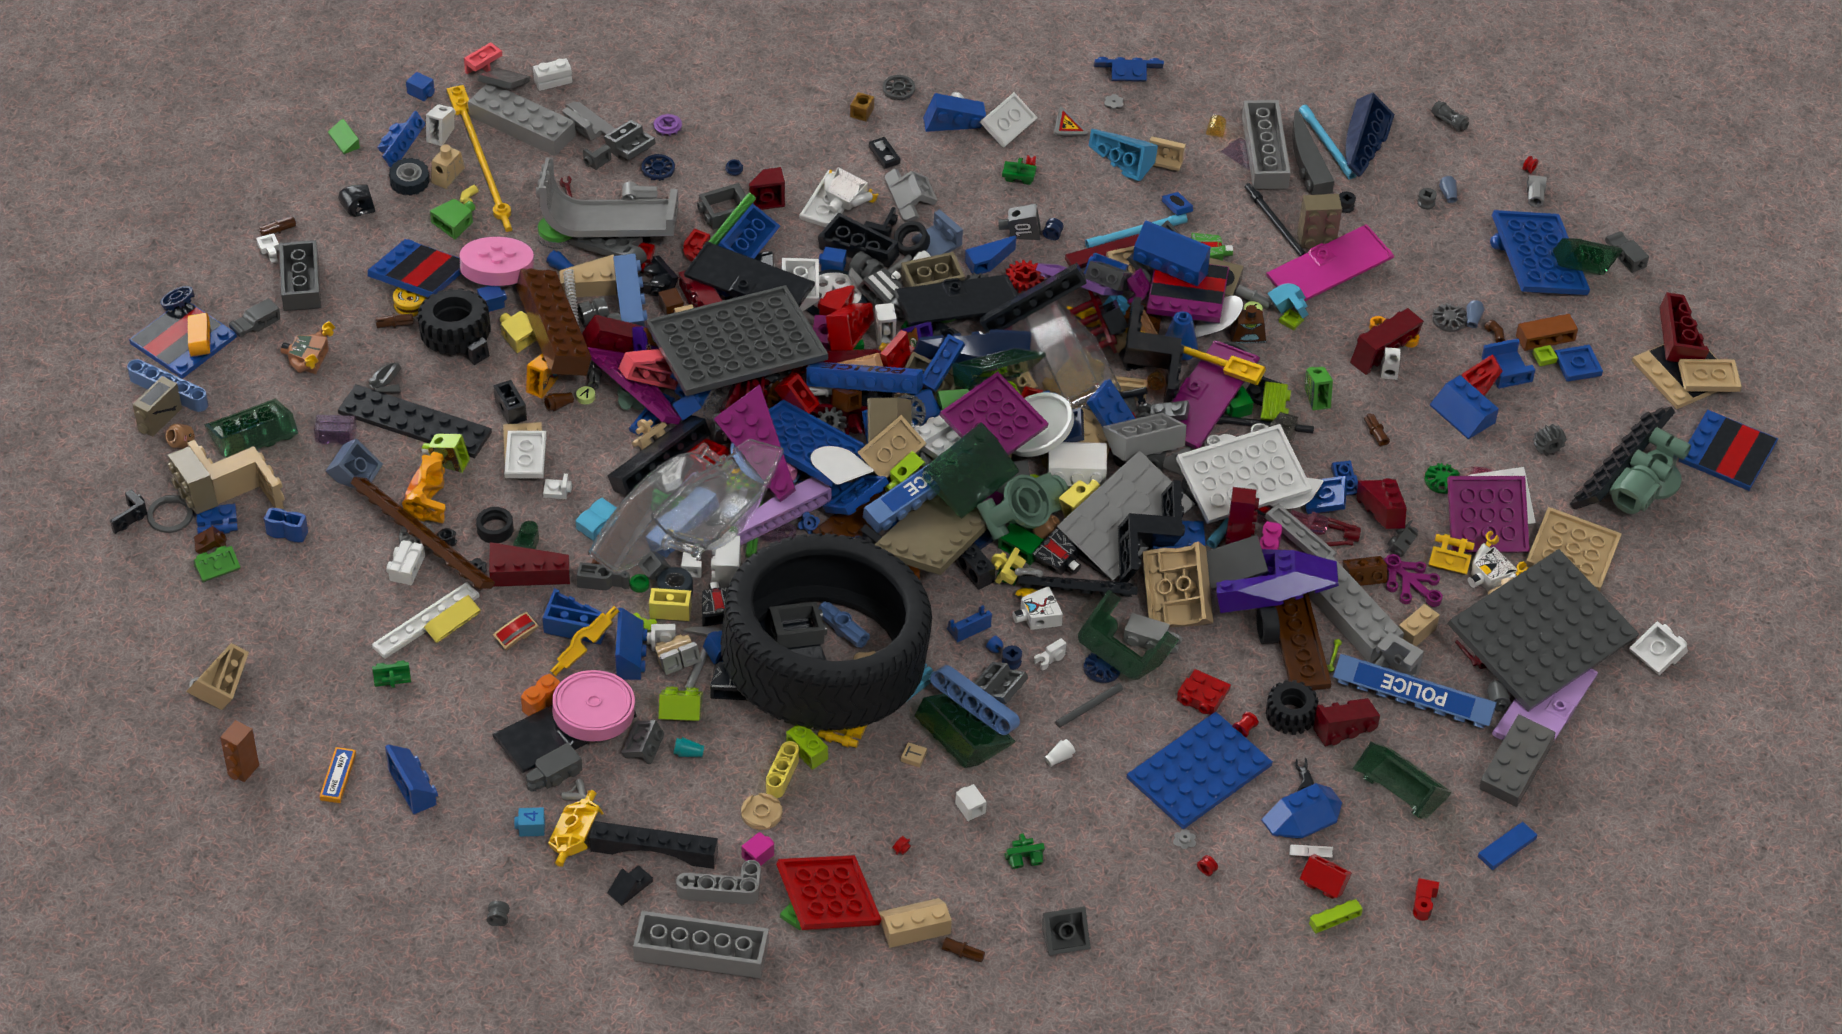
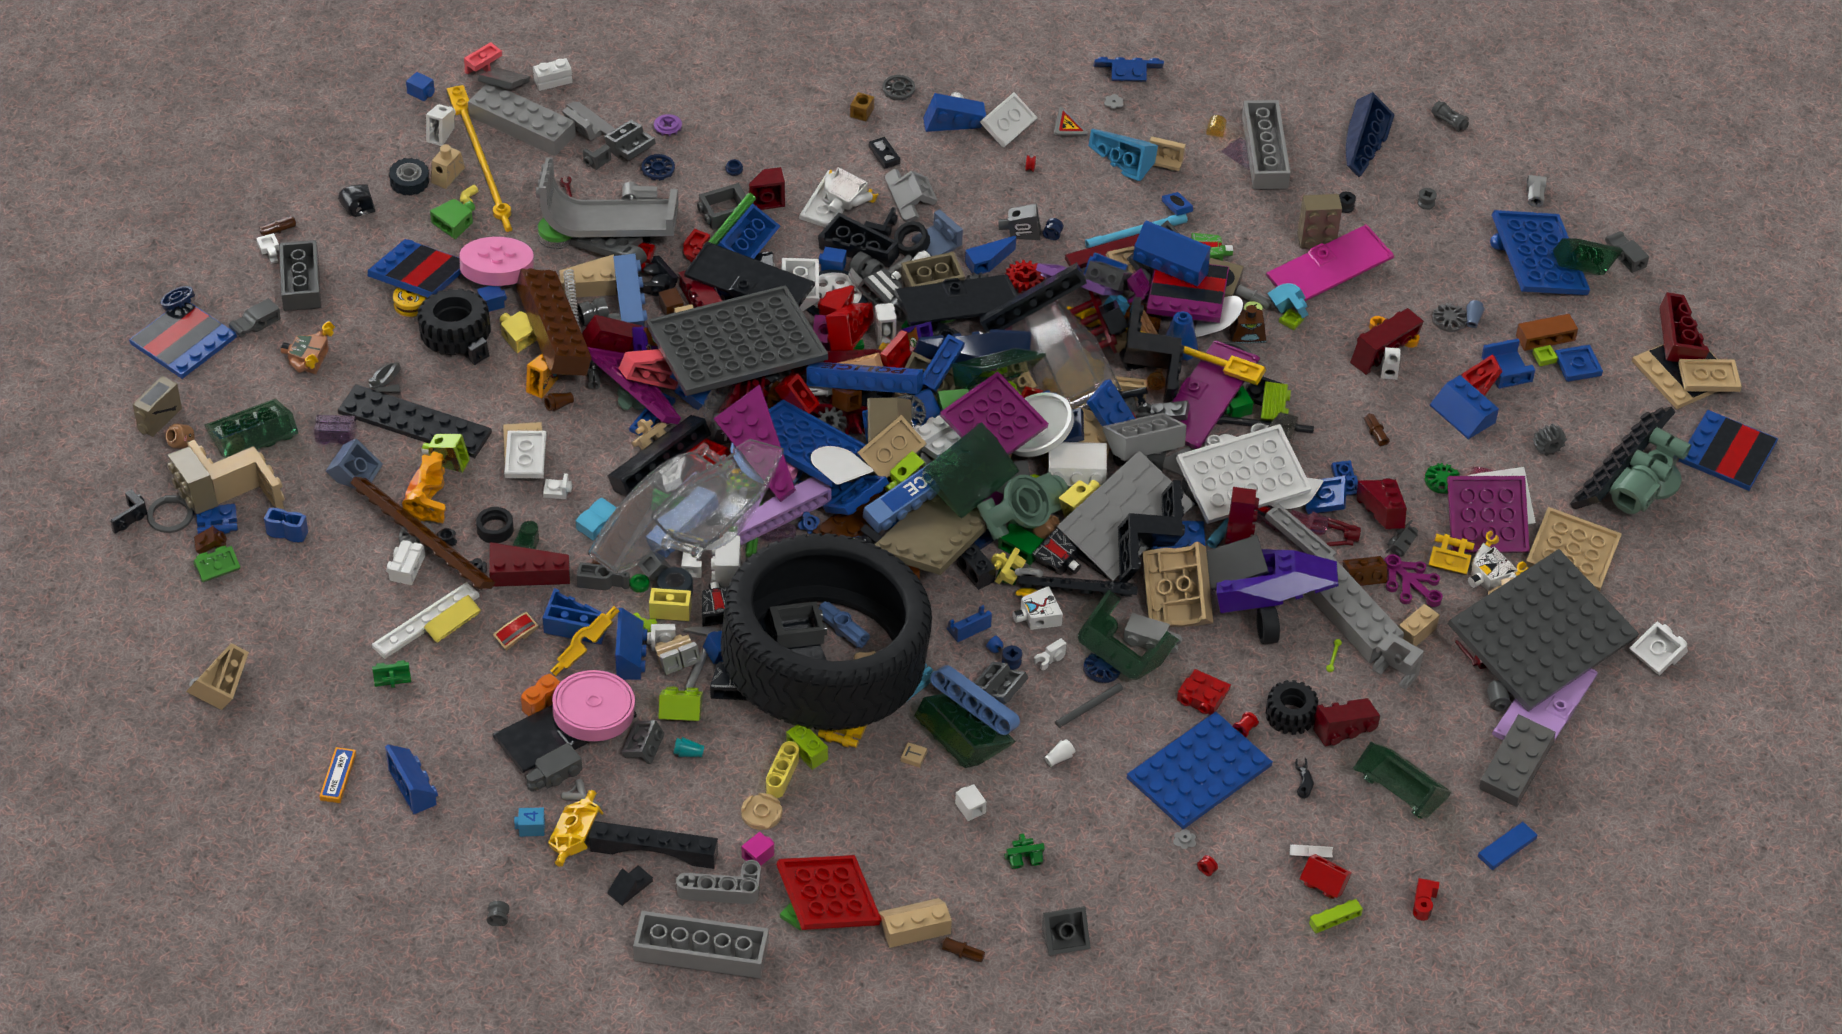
medium blue beam [127,359,208,412] -> none
light orange beam [188,313,210,357] -> none
dark orange brick [220,720,259,782] -> none
bright green slope [328,119,360,154] -> none
reddish brown axle [376,313,414,328] -> none
blue bracket [377,111,425,167] -> none
black brick [493,380,527,424] -> none
blue cone [546,250,574,270] -> none
yellowish green tile [576,386,595,404] -> none
blue brick [672,393,703,420] -> none
red plate [892,836,911,855] -> none
green hips [1002,158,1037,185] -> none
black bar [1245,183,1306,256] -> none
dark pink brick [1260,521,1282,550] -> none
blue wedge [1261,783,1342,838] -> none
reddish brown plate [1275,593,1332,690] -> none
dark grey slope [1292,110,1334,195] -> none
medium azure piece [1299,105,1357,179] -> none
bright green torso [1305,367,1333,410] -> none
brick [1333,654,1497,728] -> none
sand blue cone [1439,176,1458,203] -> none
reddish brown arm [1484,320,1505,343] -> none
red bush [1522,156,1539,173] -> none

